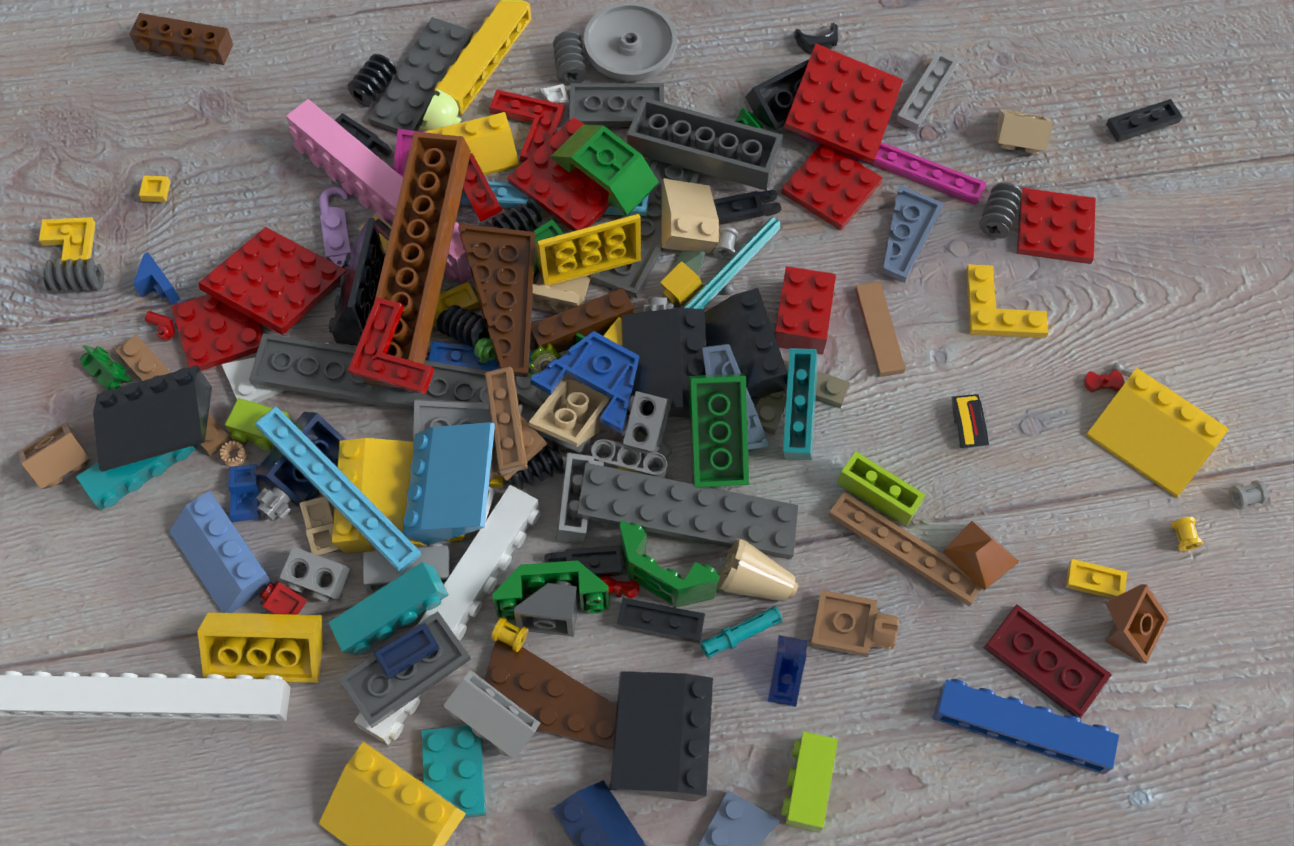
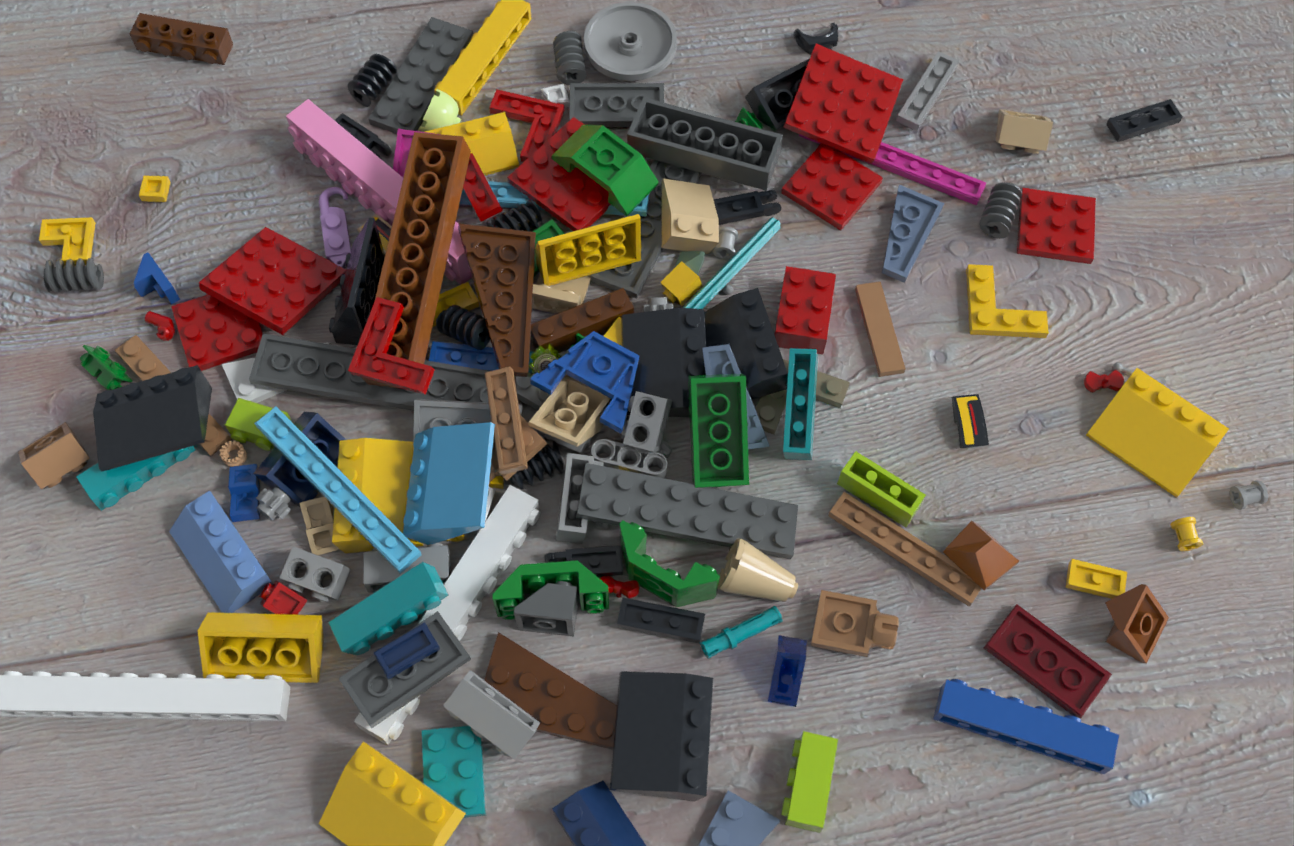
bright green plate [474,338,496,363] -> none
yellow bush [491,617,529,652] -> none

